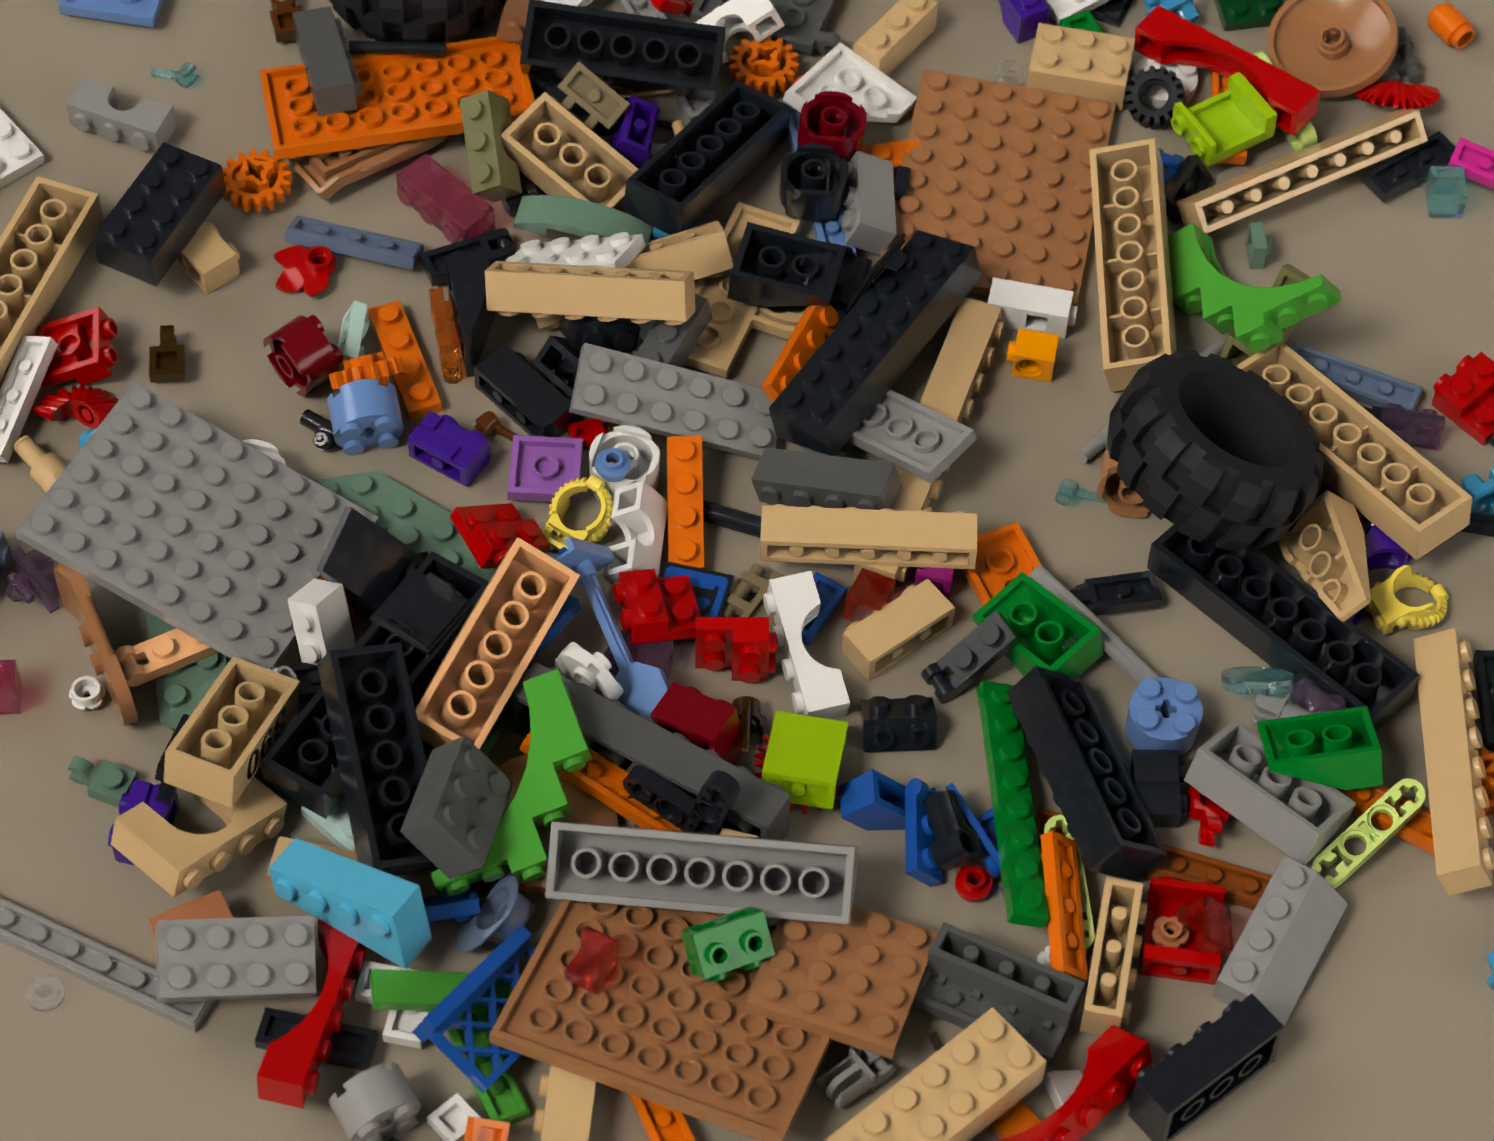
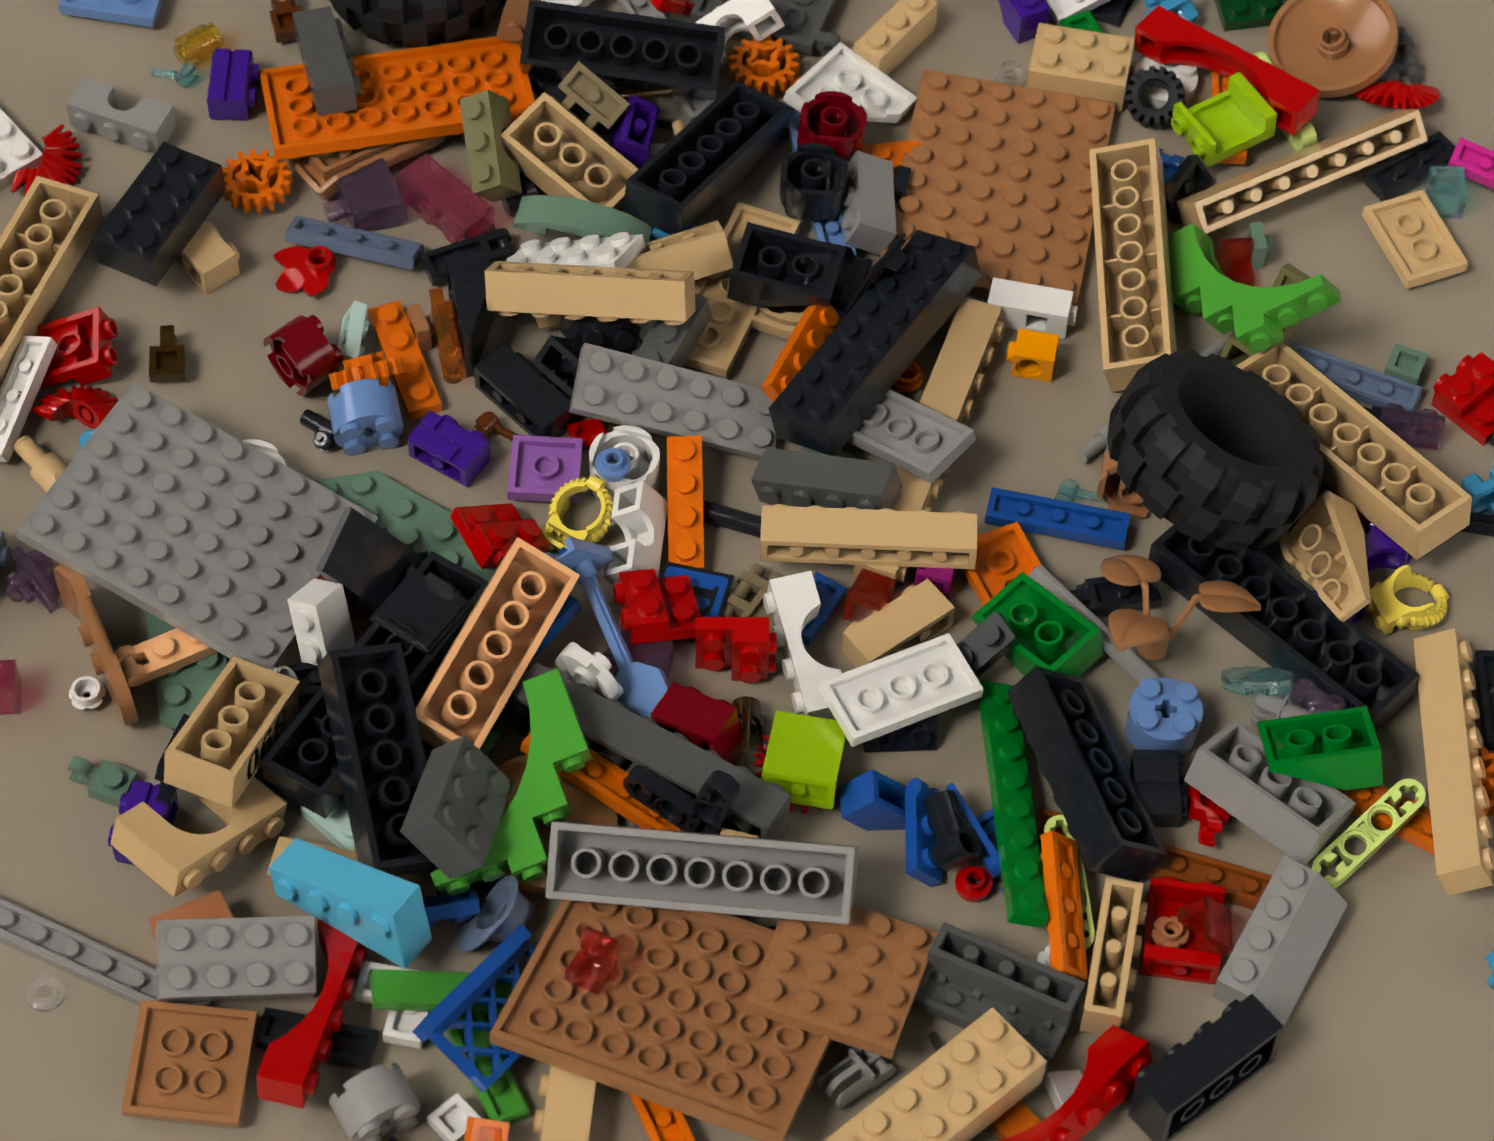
black bar [348,40,447,56] -> none
green brick [680,906,775,982] -> none
orange brick [1427,3,1475,49] -> none
none -> red hair [10,124,82,196]
none -> medium nougat plate [121,1000,259,1128]
none -> clear yellow brick [173,23,224,67]
none -> dark purple brick [207,49,260,121]
none -> clear purple torso [323,158,408,232]
none -> medium nougat plate [407,303,436,353]
none -> white plate [818,633,984,747]
none -> orange plate [892,361,924,393]
none -> blue plate [985,487,1131,550]
none -> medium nougat plant [1100,554,1261,661]
none -> clear red panel [1216,237,1255,287]
none -> tan plate [1362,190,1468,289]
none -> sand green plate [1384,343,1428,385]

